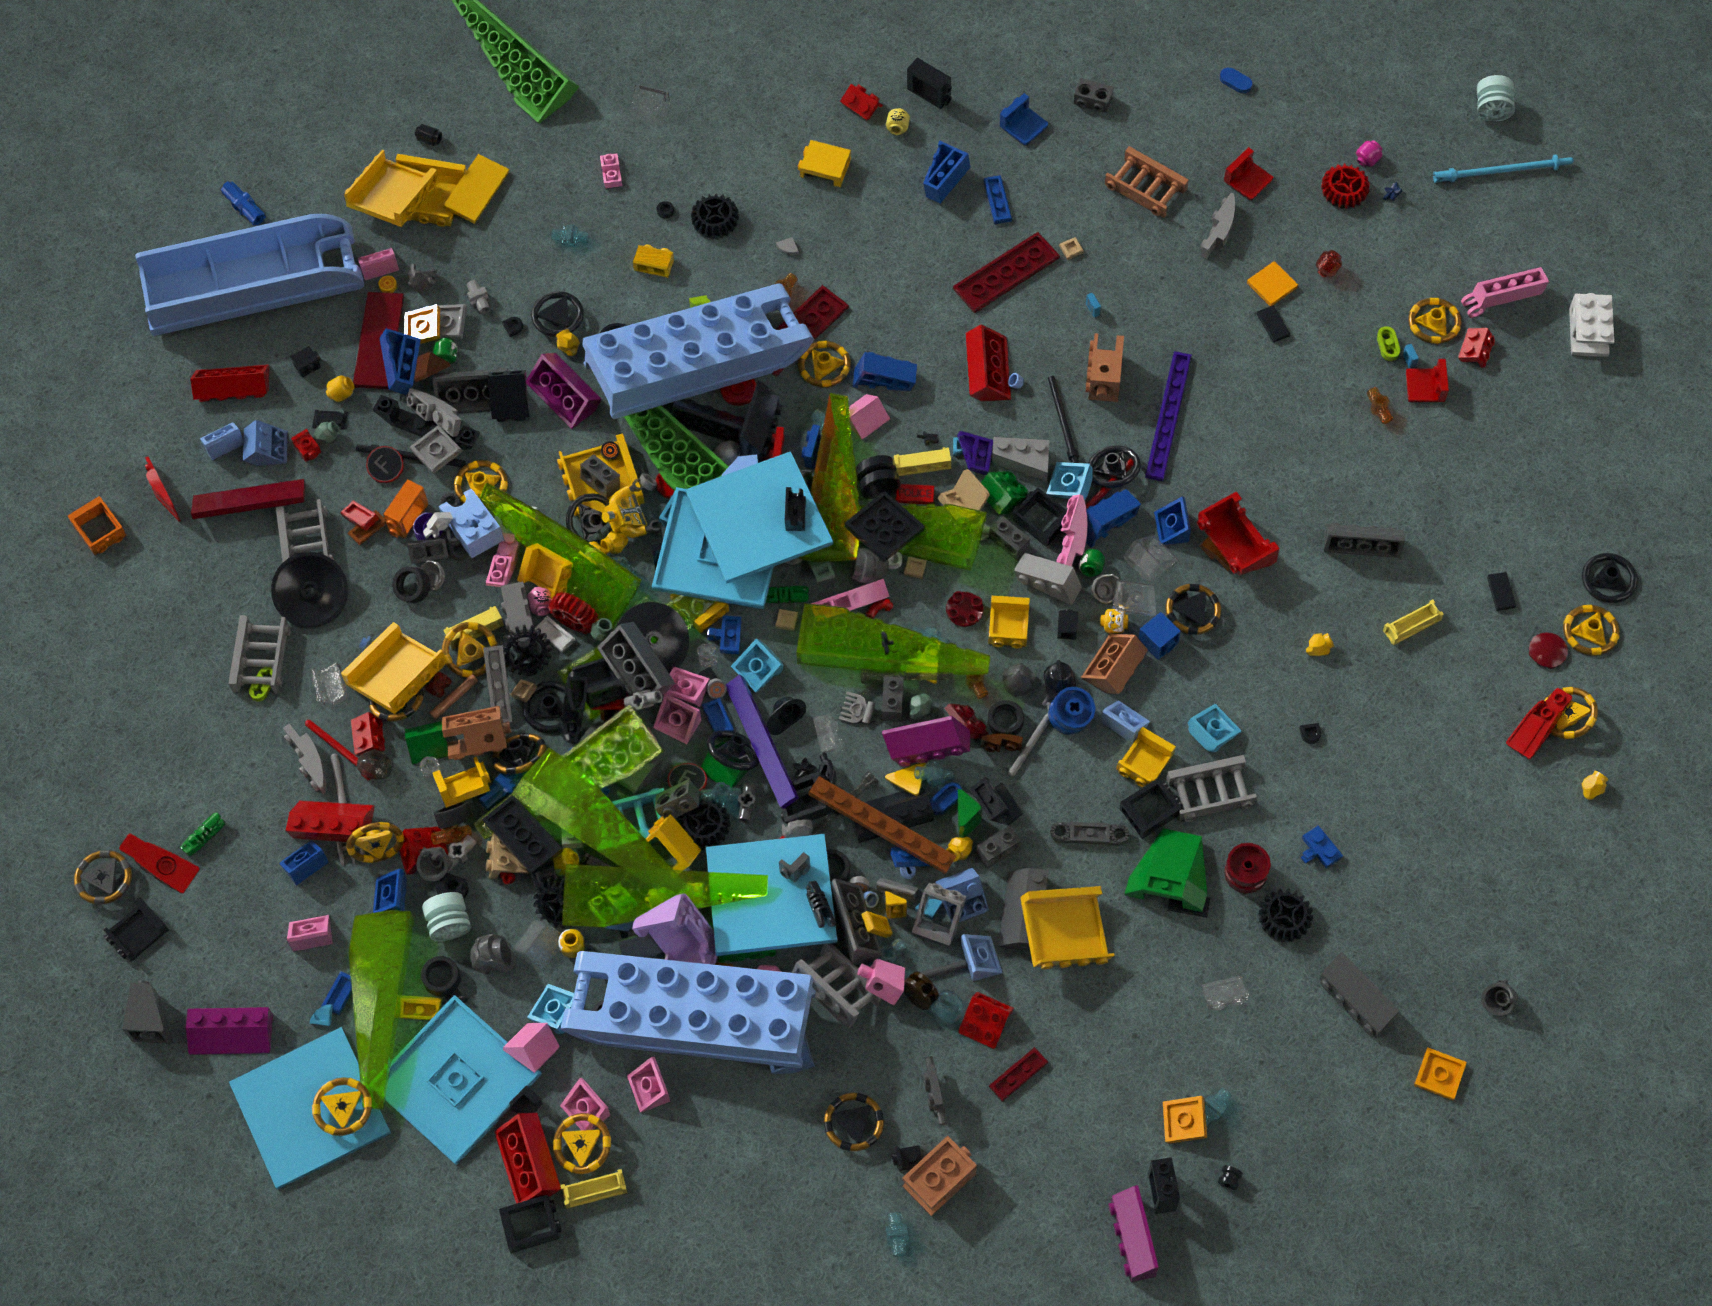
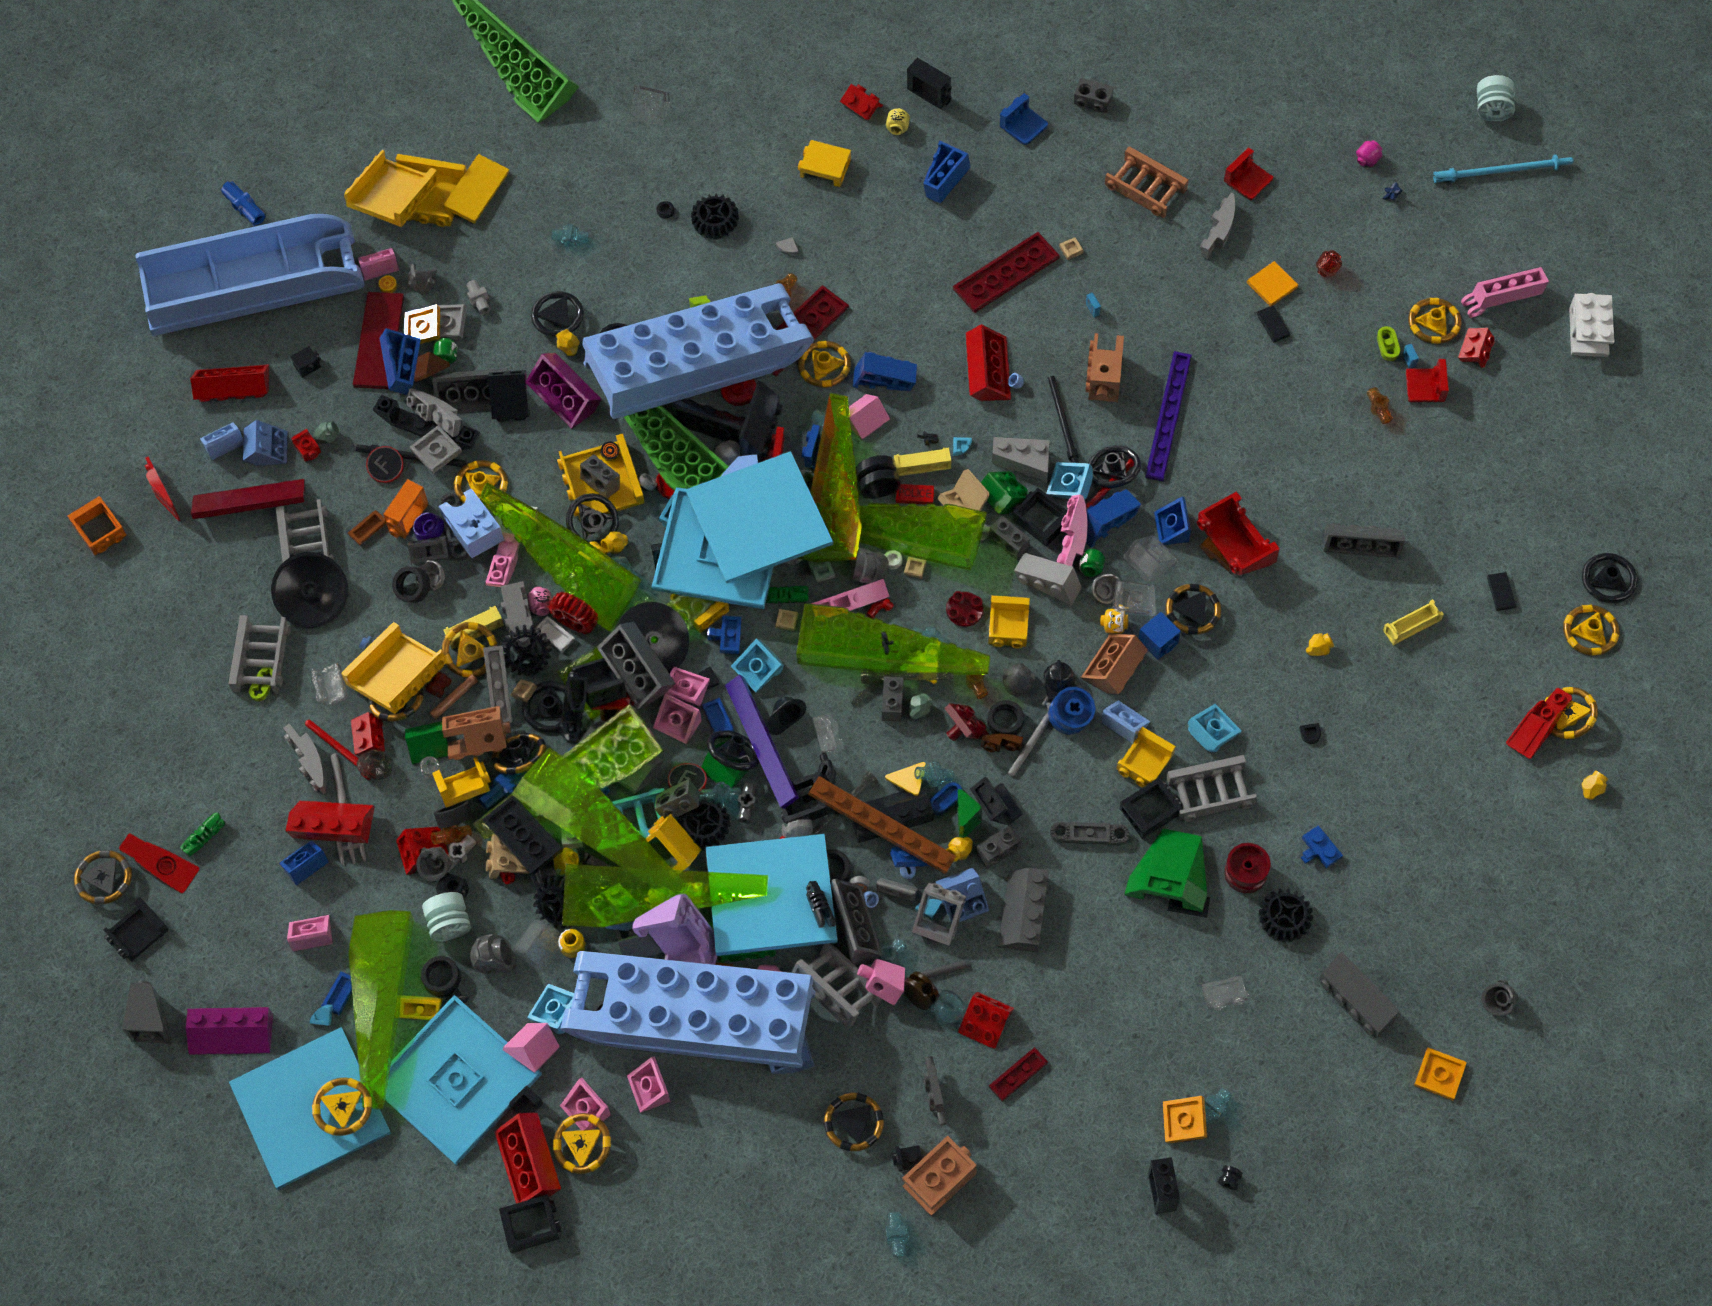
black piece [312,410,348,429] -> none
yellow head [326,375,354,402] -> none
tile [340,500,379,531] -> none
yellow piece [346,822,404,863] -> none
blue slope [373,868,407,916] -> none
black brick [415,124,442,146] -> none
white plate [423,512,453,538] -> none
black tile [502,317,523,337] -> none
yellow panel [517,543,573,599] -> none
light yellow container [561,1169,627,1209] -> none
sand green rock [591,618,614,642] -> none
bright pink slope [600,154,622,189] -> none
yellow torso [602,479,660,538] -> none
light grey axle [624,690,663,710] -> none
yellow brick [633,245,674,278] -> none
clear wheel [697,643,718,667] -> none
light grey tile [706,678,726,699] -> none
dark grey bracket [779,852,810,882] -> none
black hinge [785,487,806,531] -> none
black plant [793,757,816,778] -> none
light grey piece [839,691,876,724] -> none
black plate [844,491,925,562] -> none
yellow tile [861,911,893,938] -> none
magenta slope [882,716,970,767] -> none
yellow slope [885,891,907,919] -> none
dark purple wing [957,431,993,475] -> none
light blue slope [961,934,1003,981] -> none
blue tile [983,175,1012,224] -> none
yellow panel [1020,886,1114,970] -> none
black brick [1057,609,1078,640] -> none
magenta slope [1108,1185,1159,1282] -> none
blue tile [1220,67,1252,93] -> none
red gear [1321,163,1370,209] -> none
dark red dish [1529,632,1568,669] -> none

